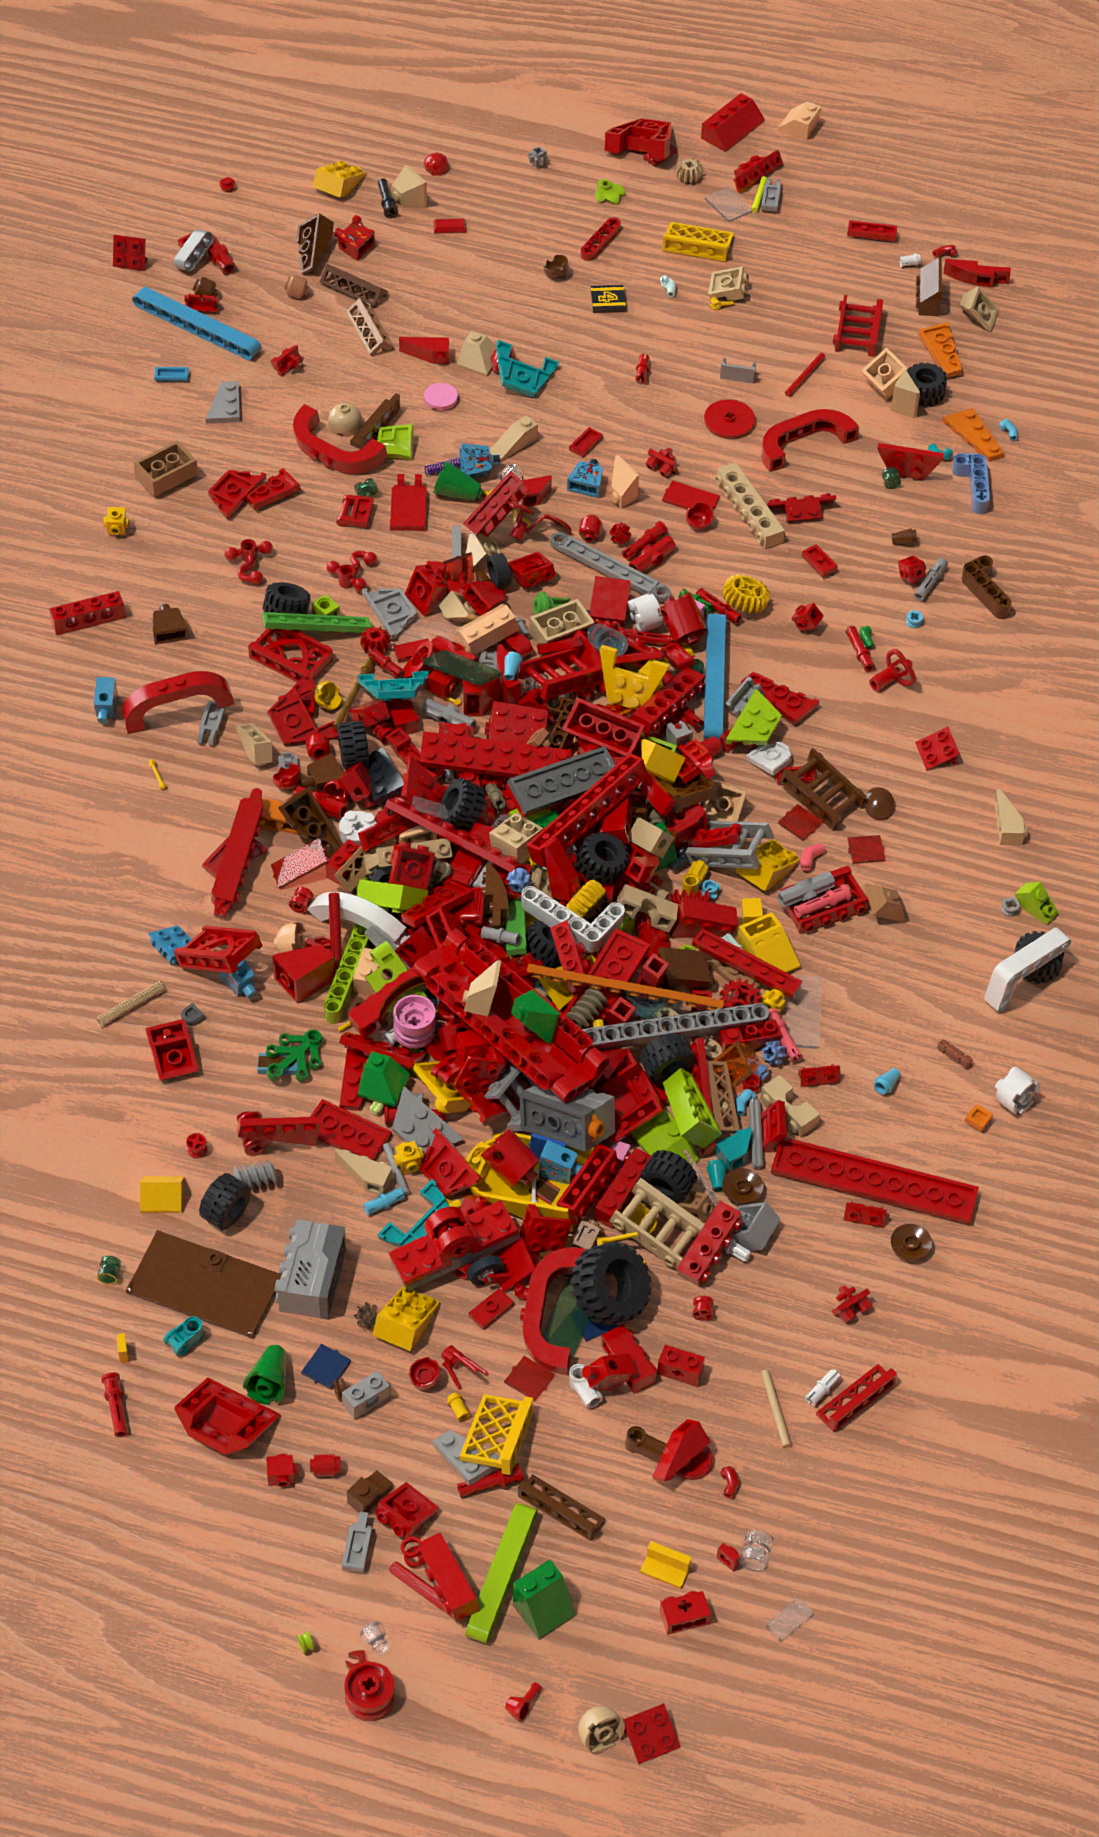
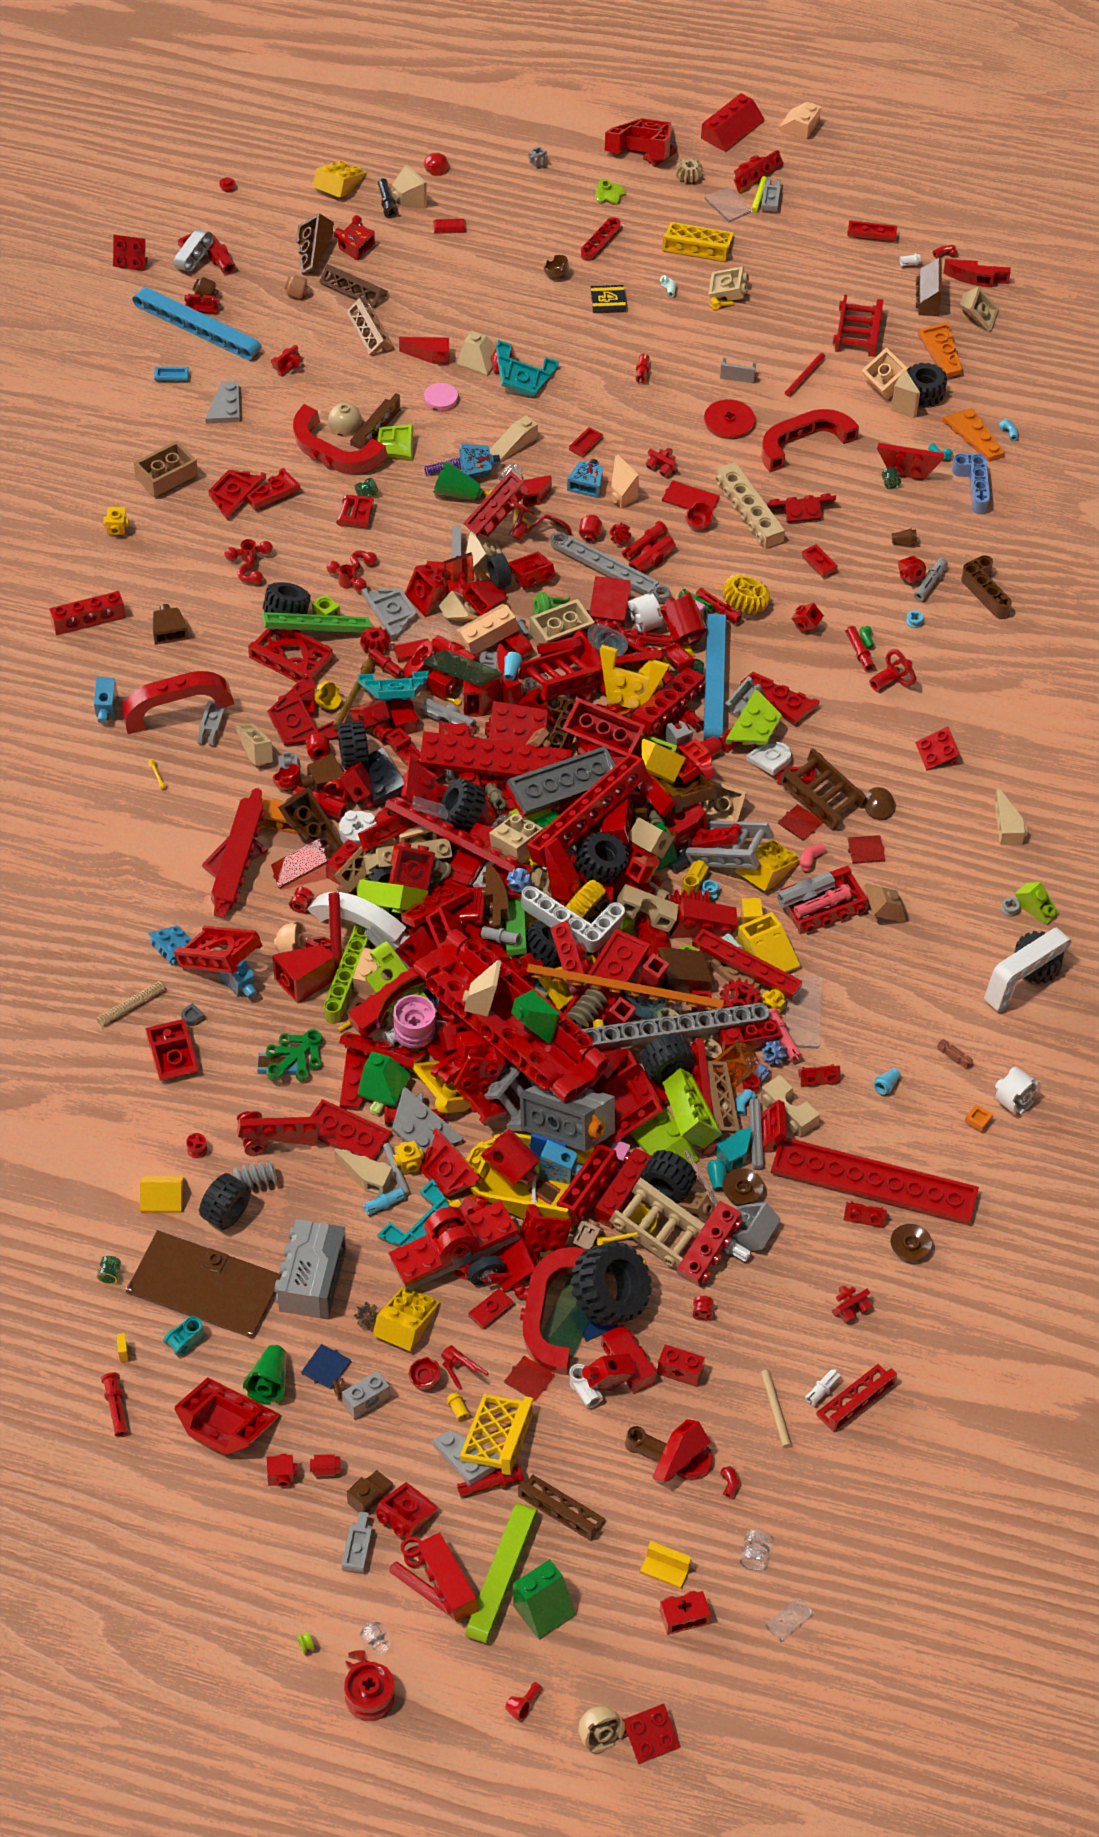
red tile [390,474,427,531] -> none
red plate [716,1543,740,1571] -> none

